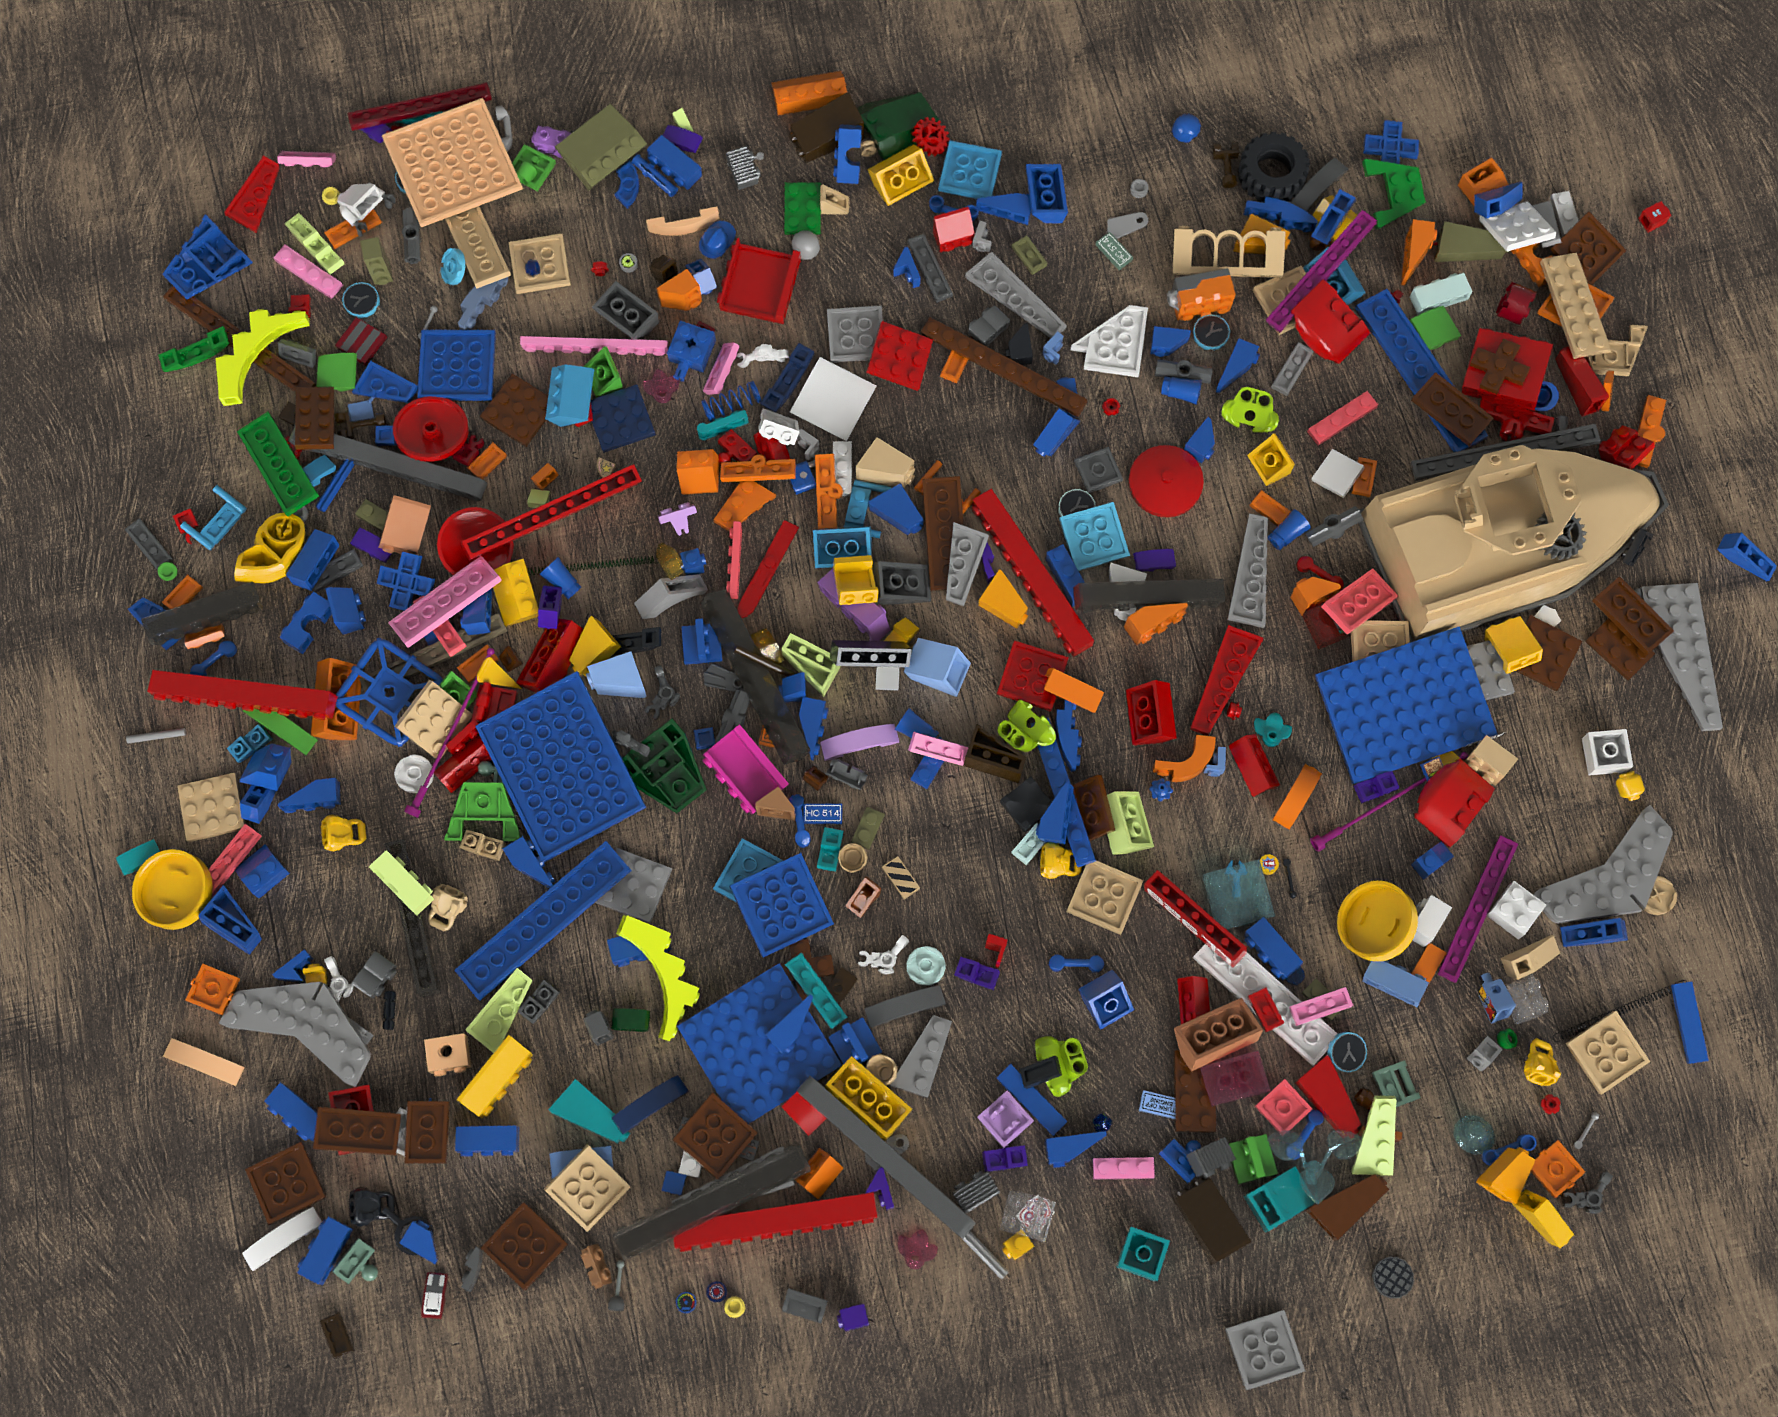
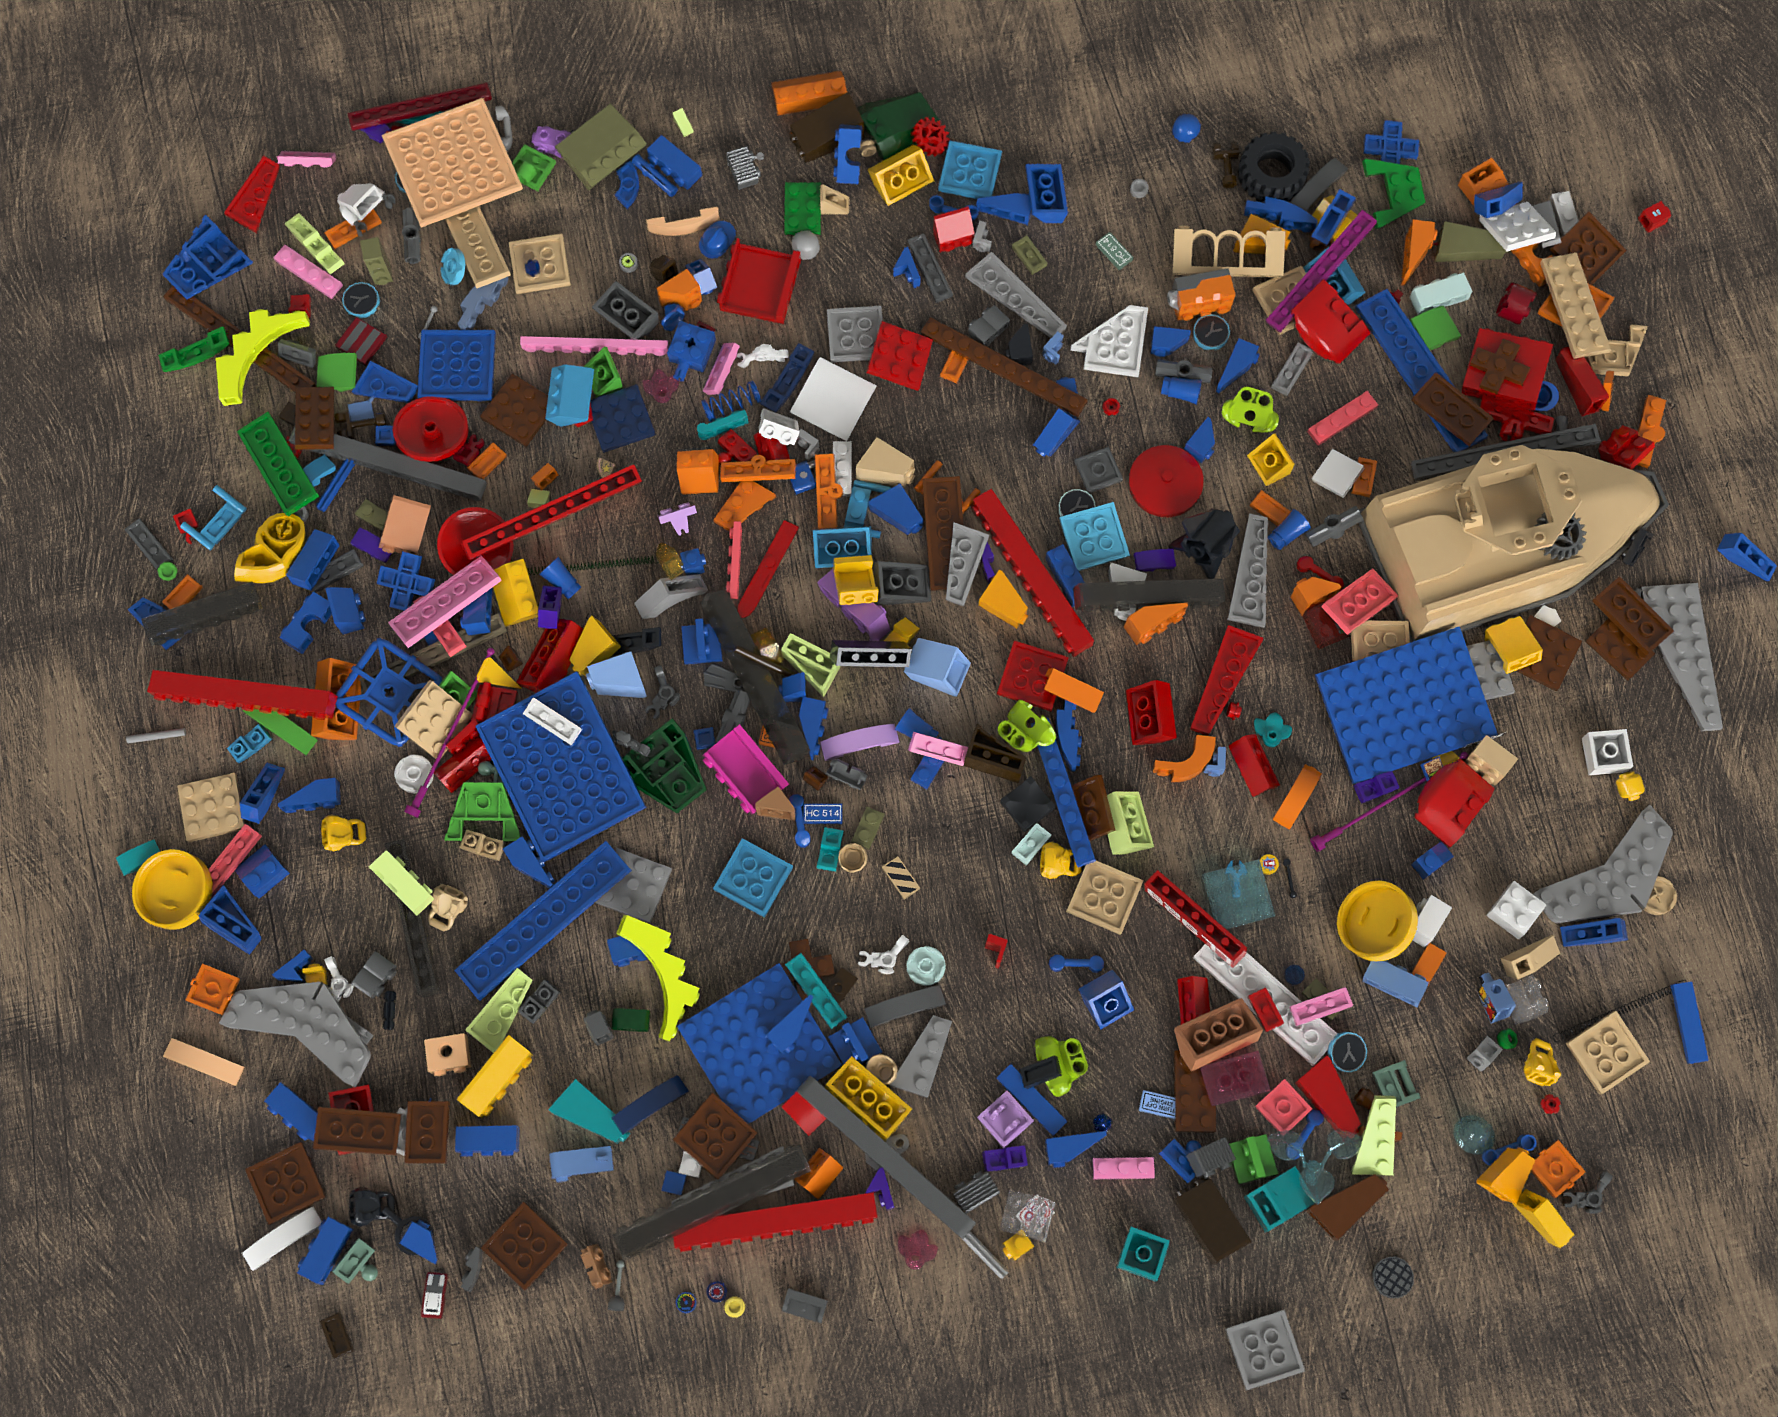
orange plate [185,623,224,649] -> none
blue bar [190,641,237,676] -> none
blue slope [240,743,292,791] -> none
light yellow plate [322,187,340,205] -> none
orange tile [457,645,499,683] -> none
tan plate [544,1144,630,1232] -> none
red plate [591,261,609,276] -> none
dark purple slope [662,125,703,153] -> none
blue plate [729,853,834,958] -> none
dark purple brick [837,1304,869,1332] -> none
slope [846,876,882,918] -> none
white sticker [876,667,900,690] -> none
dark purple slope [954,957,1000,990] -> none
blue slope [1036,783,1074,844] -> none
light grey piece [1107,212,1148,239] -> none
blue plant [1149,778,1173,802] -> none
blue brick [1244,917,1303,981] -> none
magenta plate [1437,835,1518,983] -> none
light grey hinge [1574,1112,1599,1149] -> none
none -> white plate [523,698,582,745]
none -> blue piece [661,303,685,331]
none -> black brick [1168,508,1240,581]

